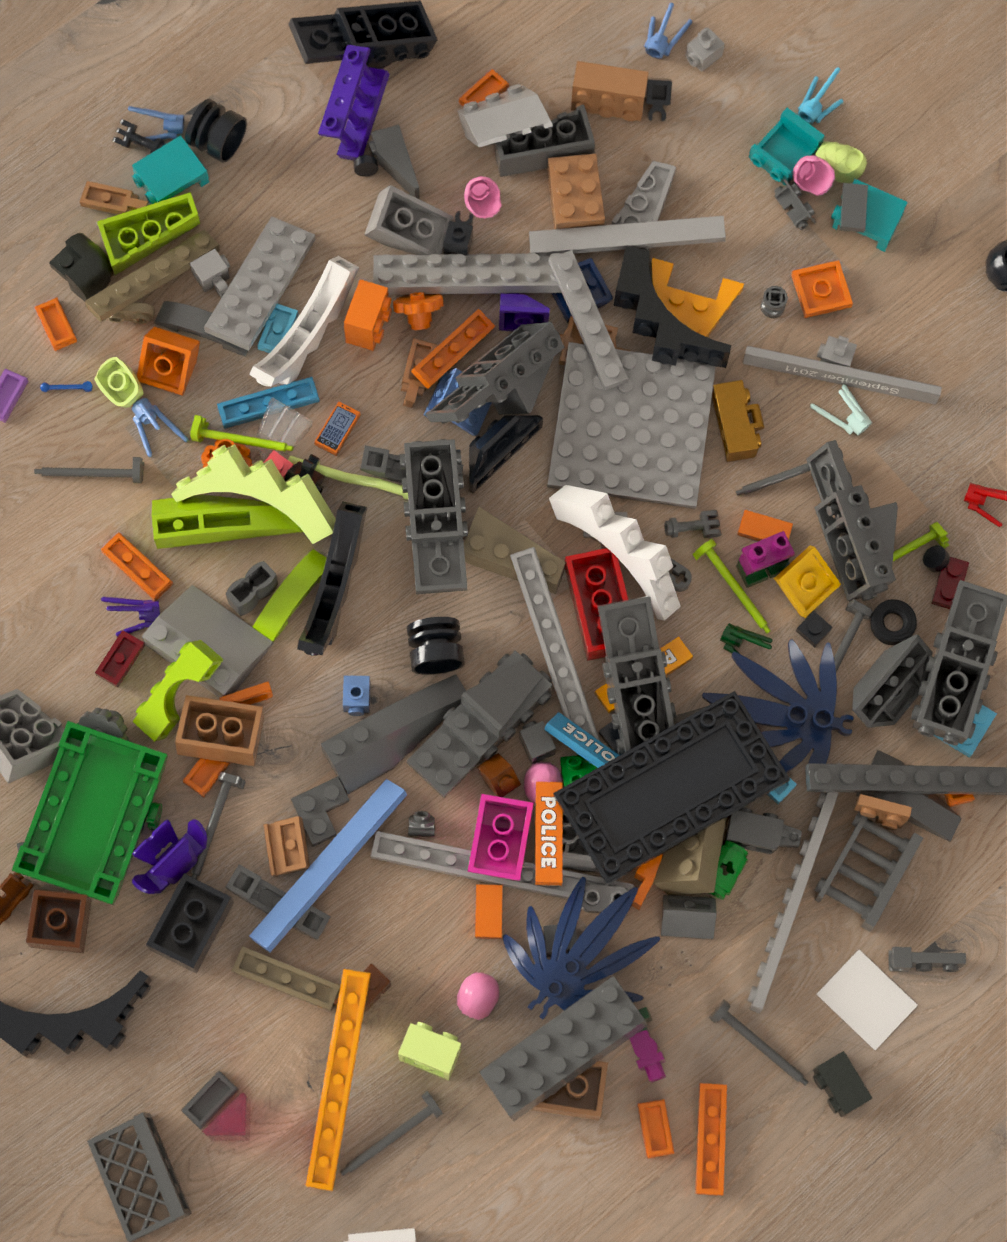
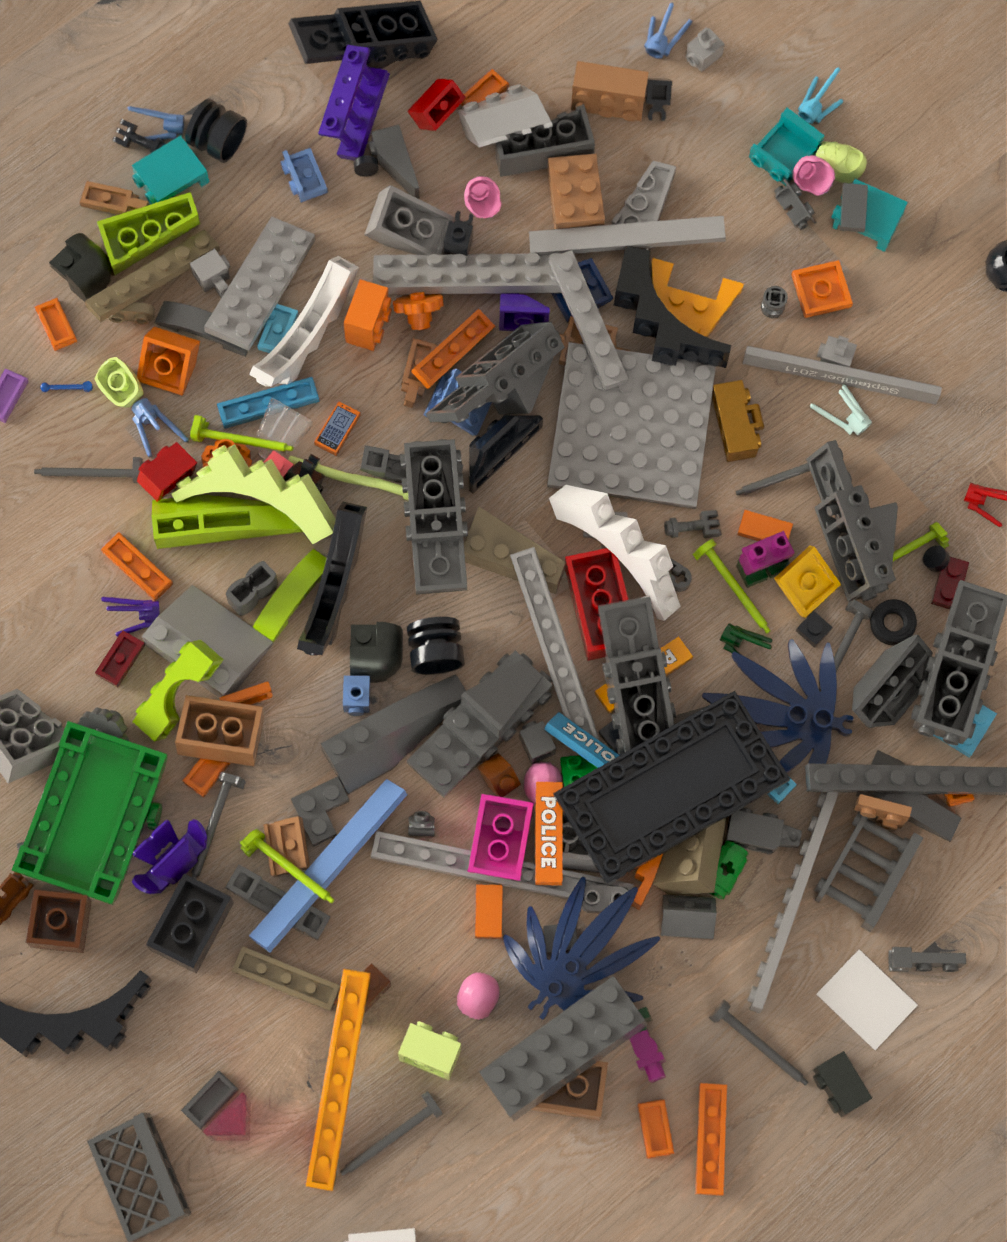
none -> red brick [137,442,198,502]
none -> lime piece [240,829,334,903]
none -> medium blue bracket [280,148,328,202]
none -> pearl dark grey brick [350,622,403,683]
none -> red brick [407,78,466,131]

